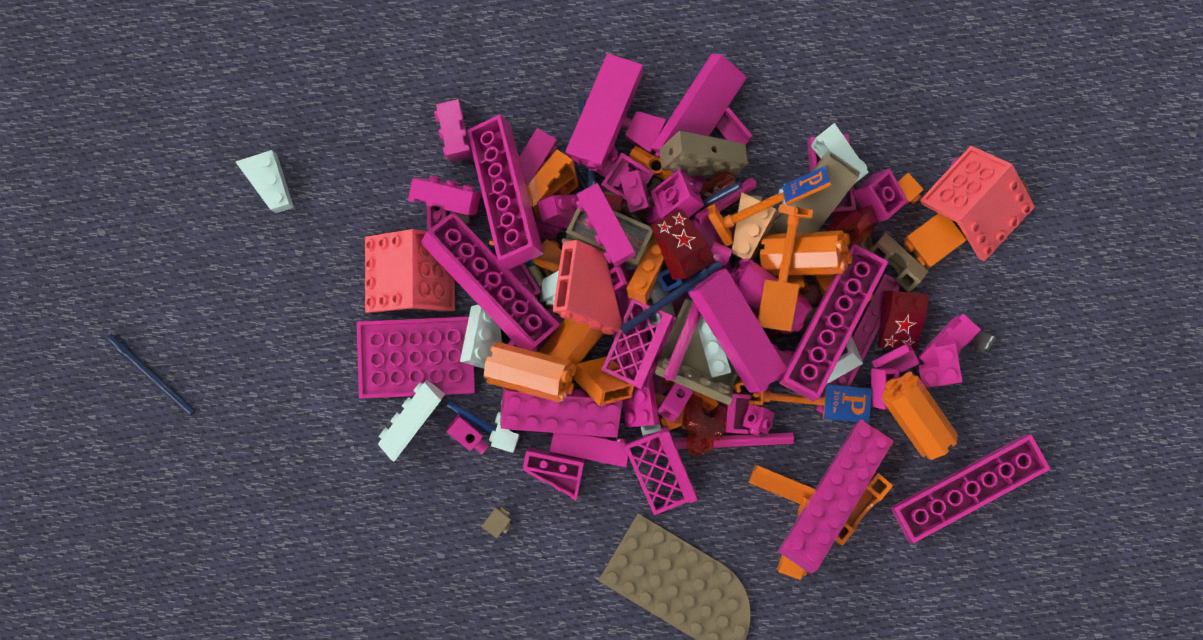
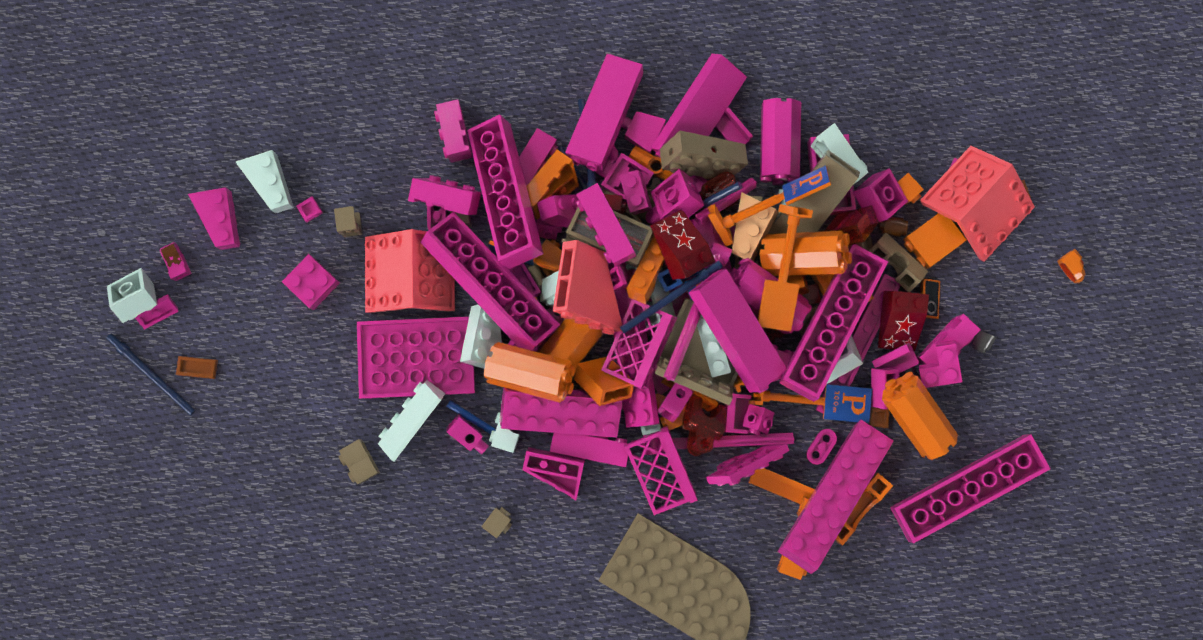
none -> light aqua brick [107,268,157,323]
none -> dark pink plate [135,294,179,330]
none -> dark pink leg [160,242,192,281]
none -> dark orange tile [176,356,218,379]
none -> dark pink wedge [188,187,240,250]
none -> dark pink brick [282,254,340,310]
none -> dark pink tile [296,196,323,223]
none -> dark tan panel [334,206,363,237]
none -> dark tan brick [338,439,380,484]
none -> dark pink plate [706,444,789,486]
none -> dark pink brick [760,98,801,185]
none -> dark pink plate [806,429,837,465]
none -> dark orange tile [868,407,890,428]
none -> reddish brown brick [878,216,908,237]
none -> slope [920,279,940,319]
none -> orange rock [1057,249,1086,283]

